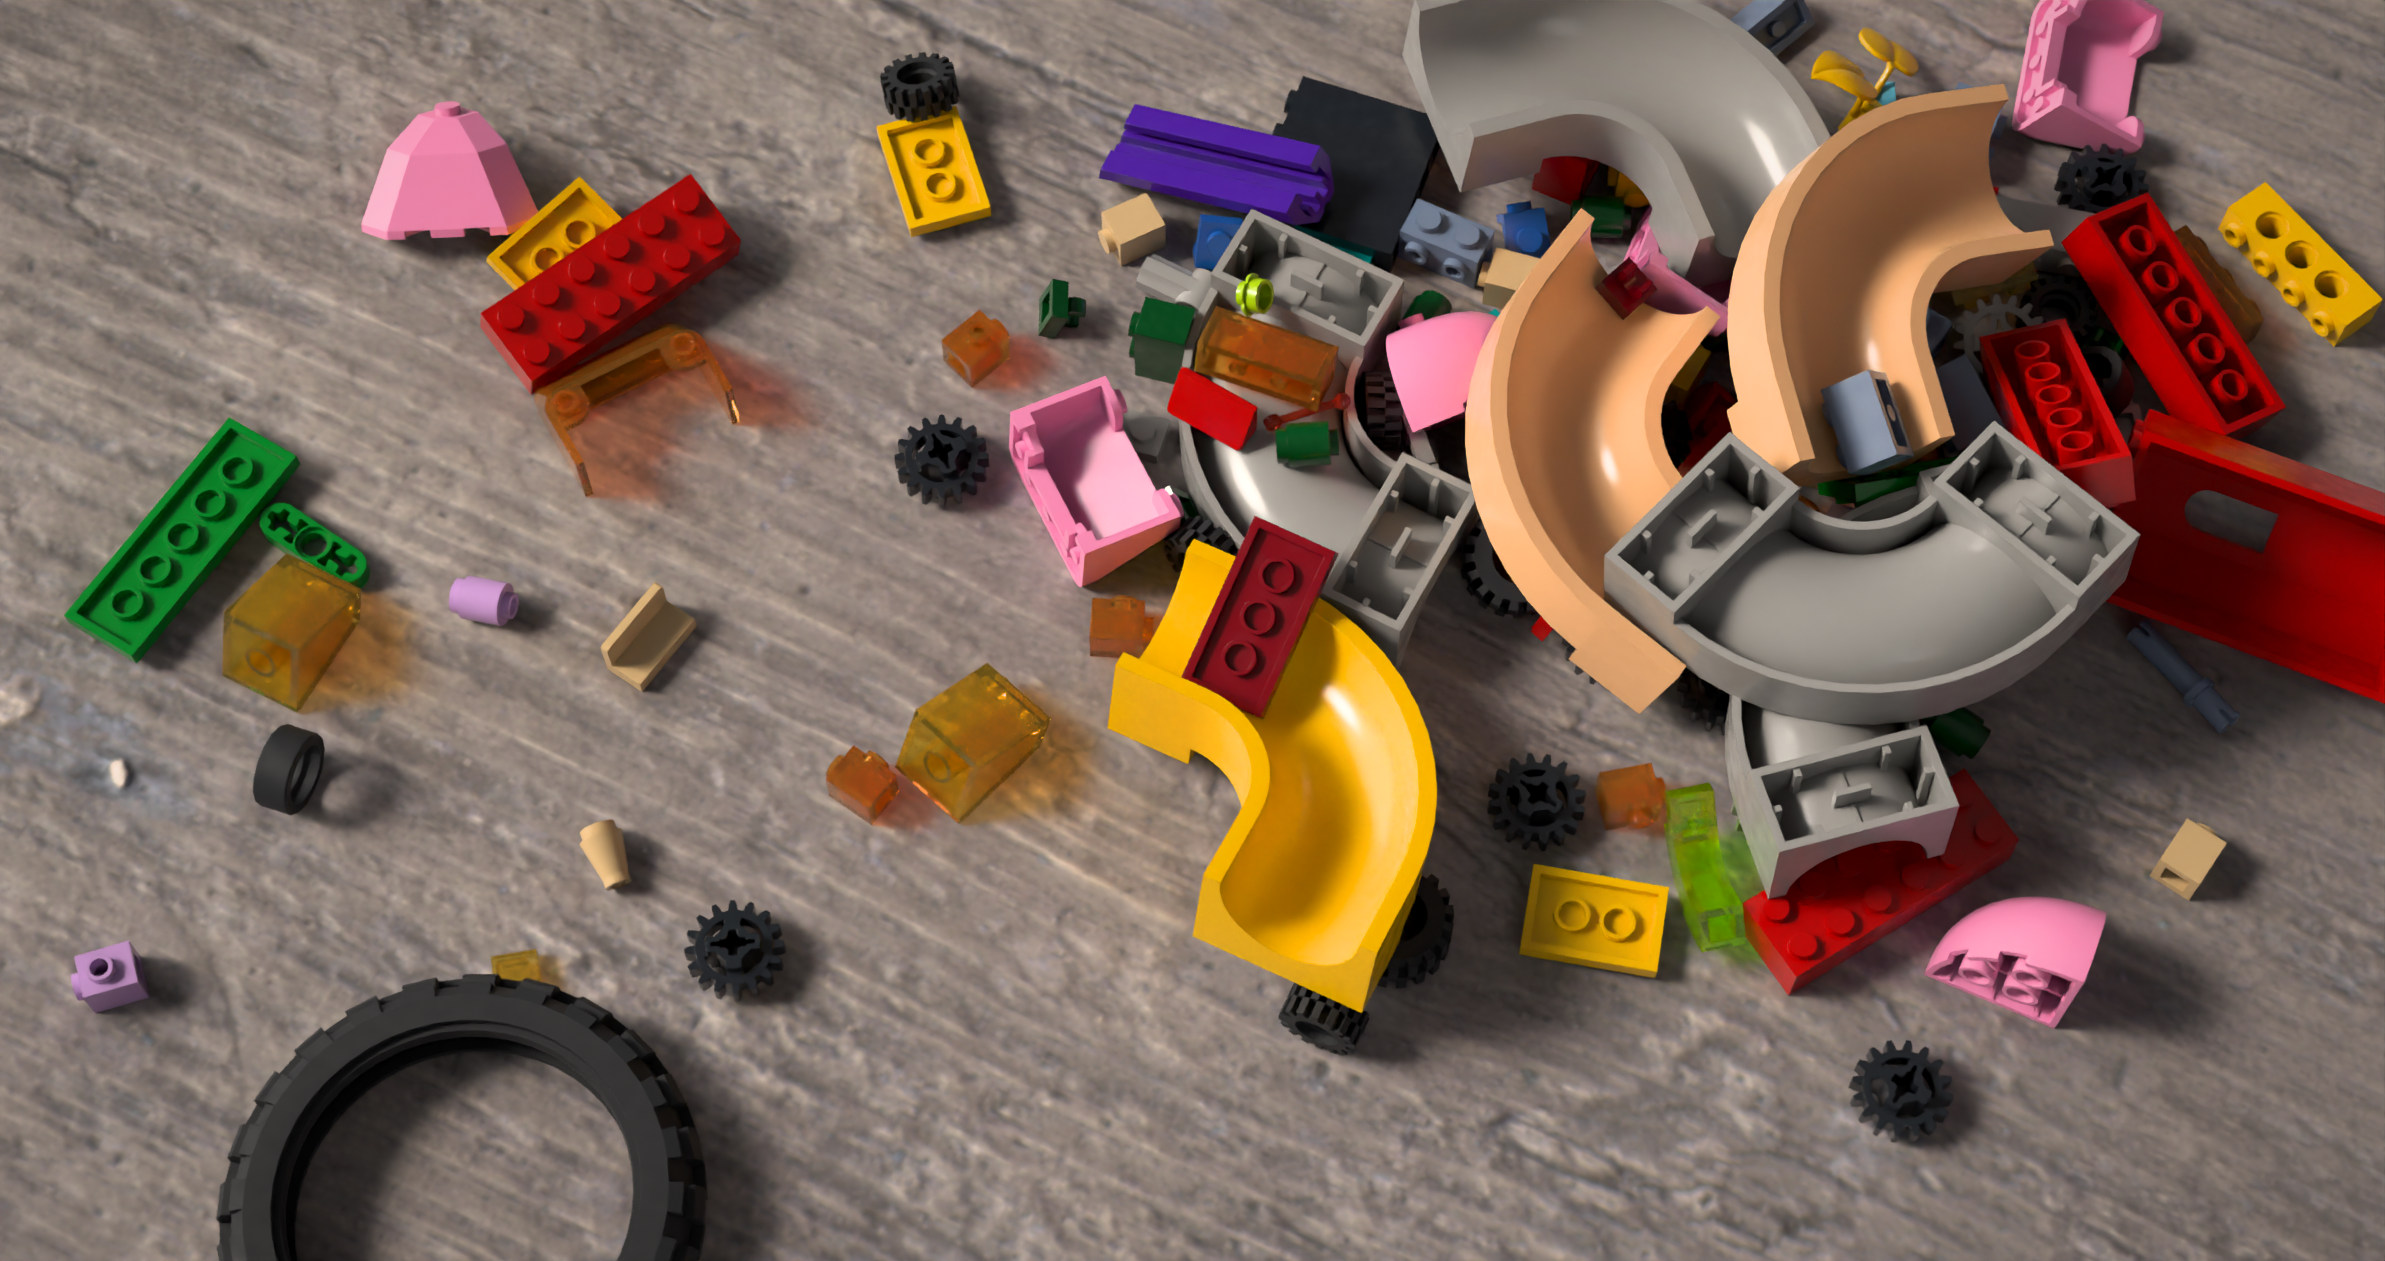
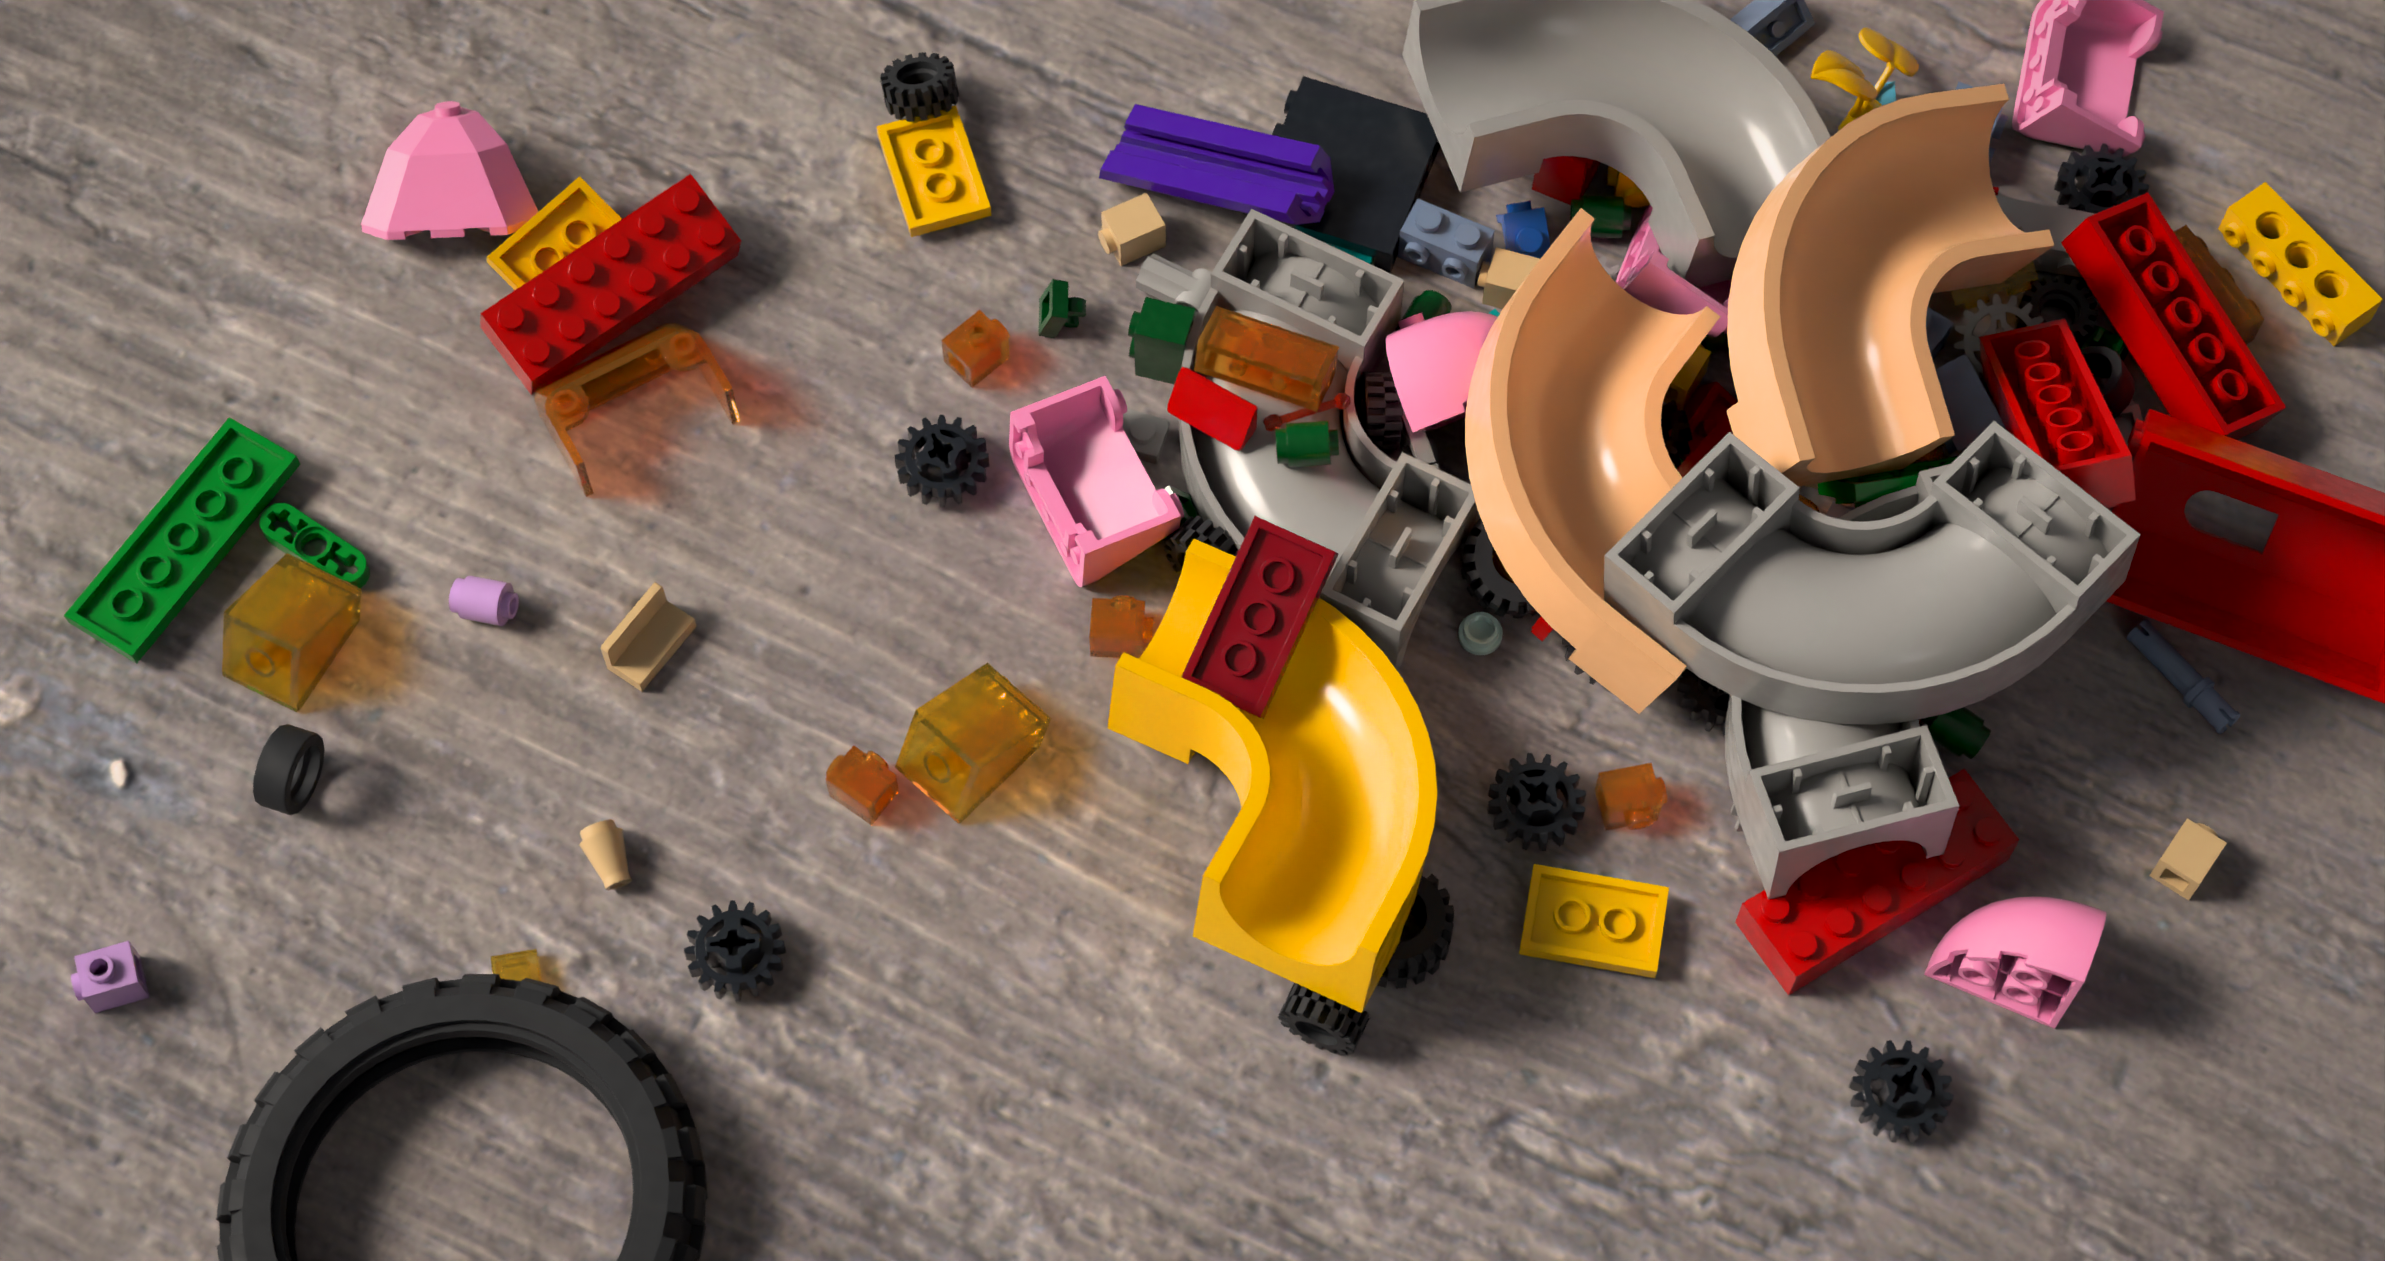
blue bracket [1193,214,1243,272] -> none
lime plate [1236,273,1274,317] -> none
dark red tile [1594,257,1658,320] -> none
clear neon green arch [1664,782,1746,953] -> none
sand blue brick [1821,370,1914,476] -> none
none -> light aqua plate [1458,612,1503,655]

